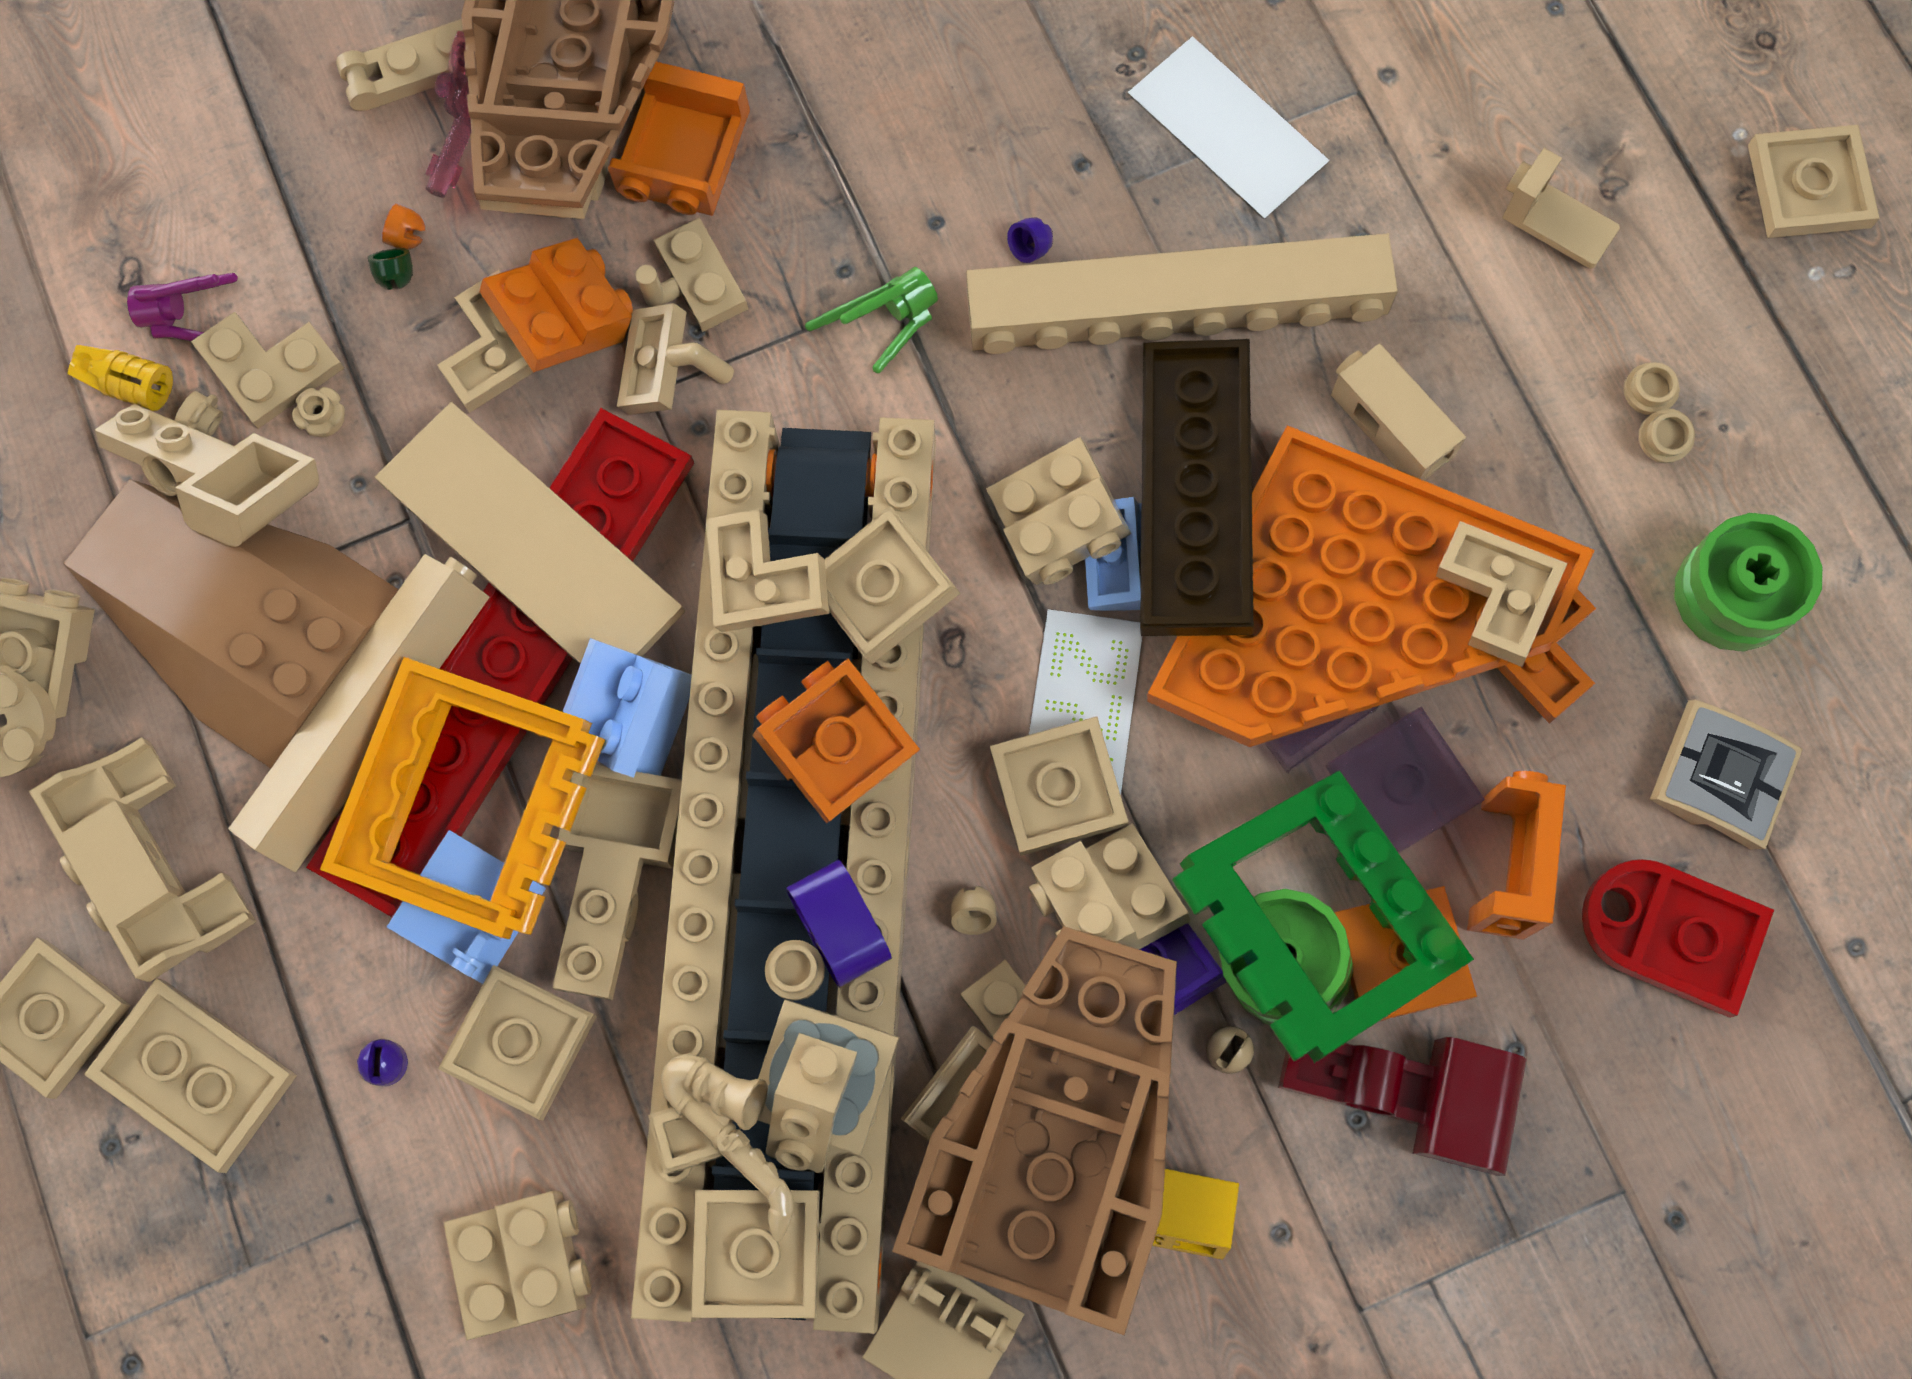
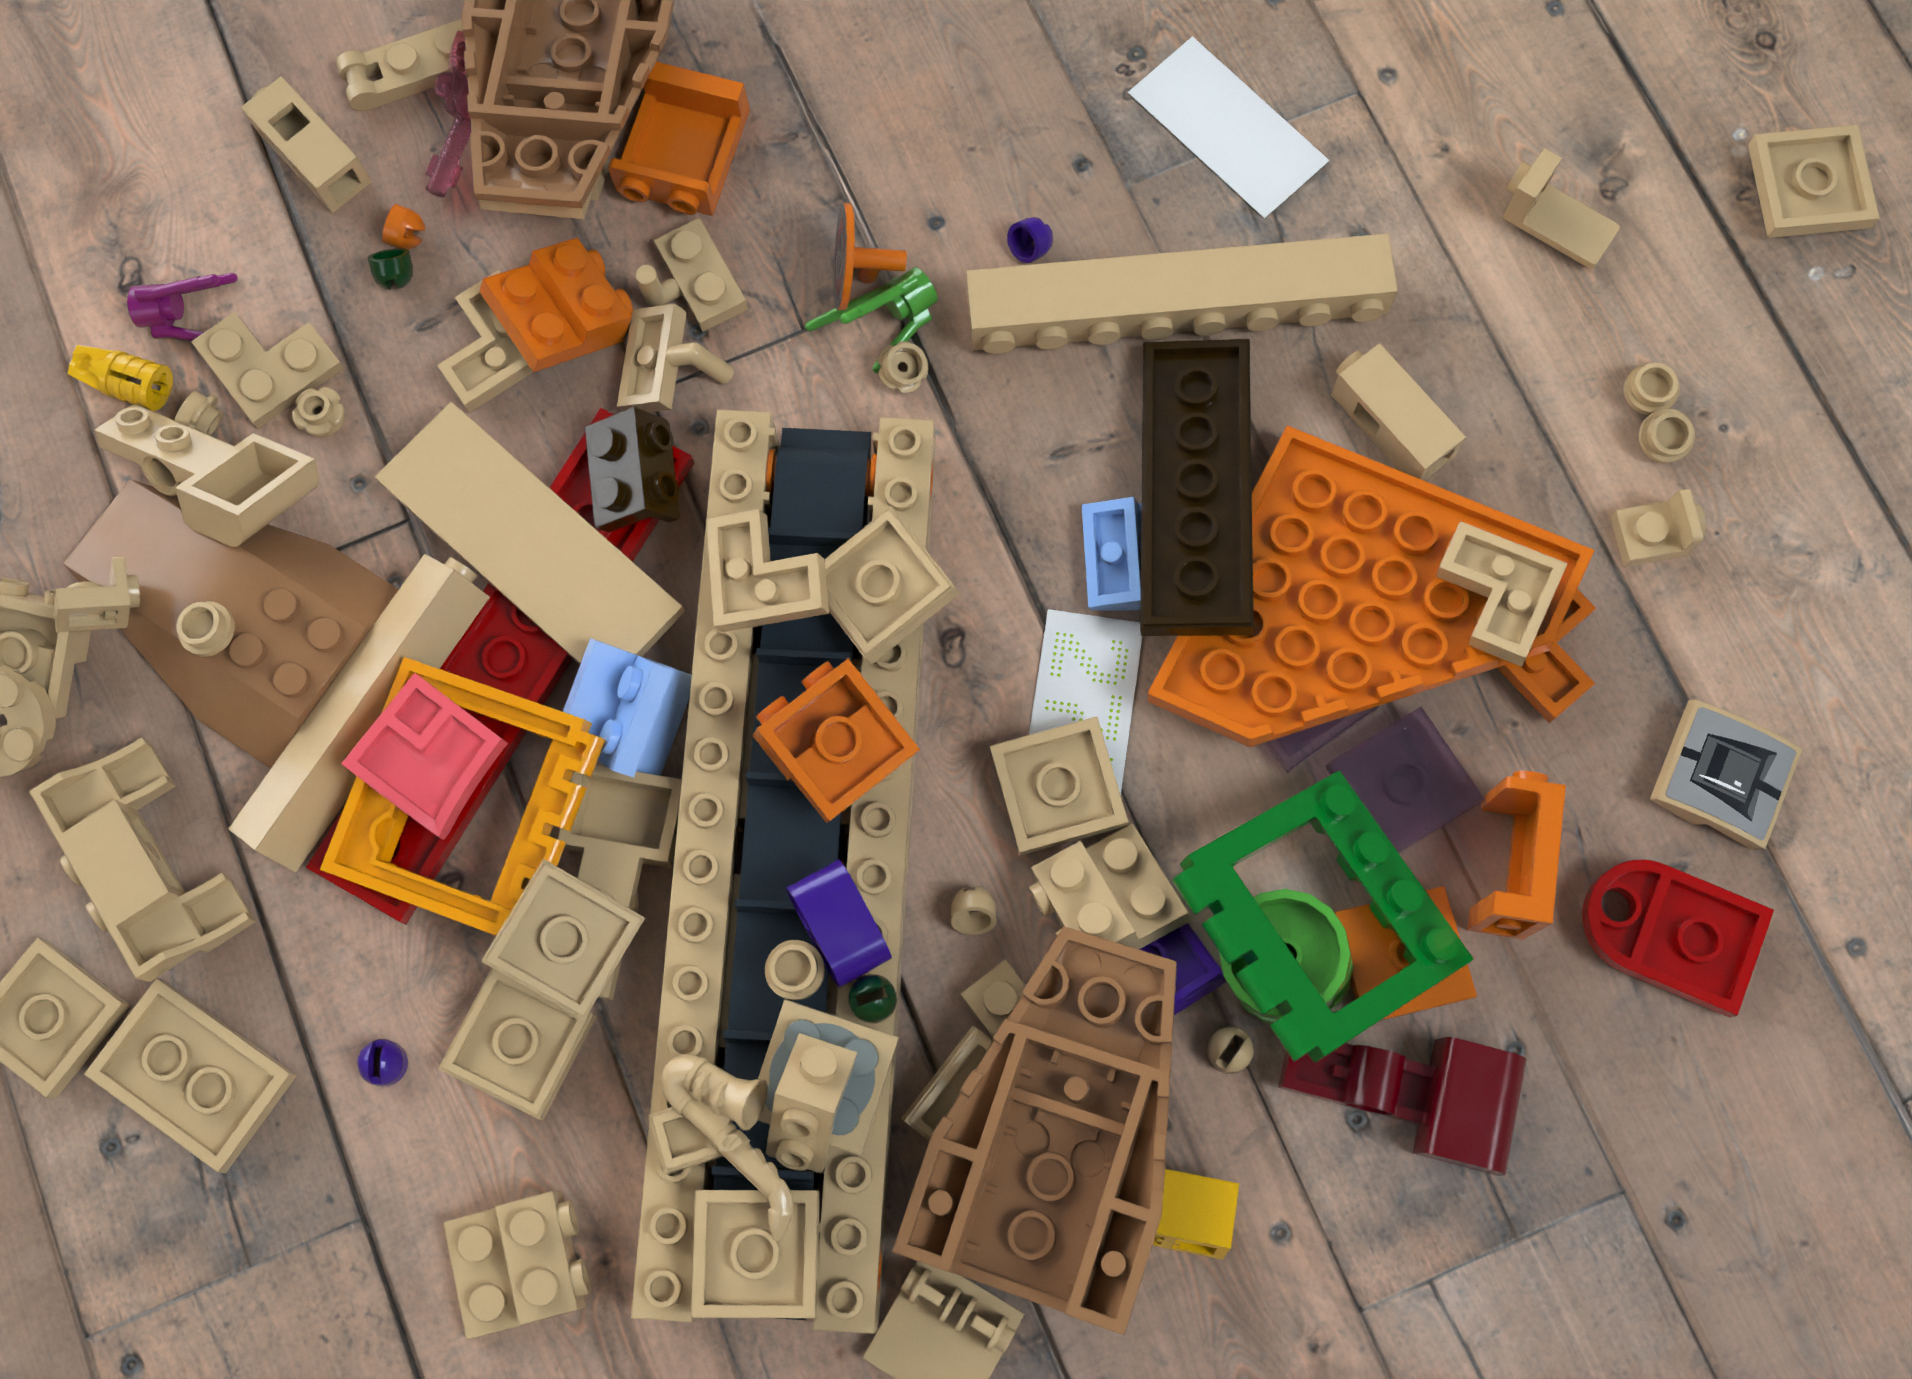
light blue hinge [387,830,546,984] -> none
tan plate [986,437,1131,585] -> none
bright green wheel [1674,513,1823,652] -> none
none -> tan bracket [53,556,140,632]
none -> tan plate [176,601,235,657]
none -> tan brick [241,76,372,213]
none -> coral plate [341,673,508,840]
none -> tan plate [481,859,645,1020]
none -> dark brown bracket [585,407,680,532]
none -> orange shield [833,203,907,311]
none -> dark green hinge [848,974,897,1024]
none -> tan plate [878,341,928,393]
none -> tan bracket [1610,489,1706,567]

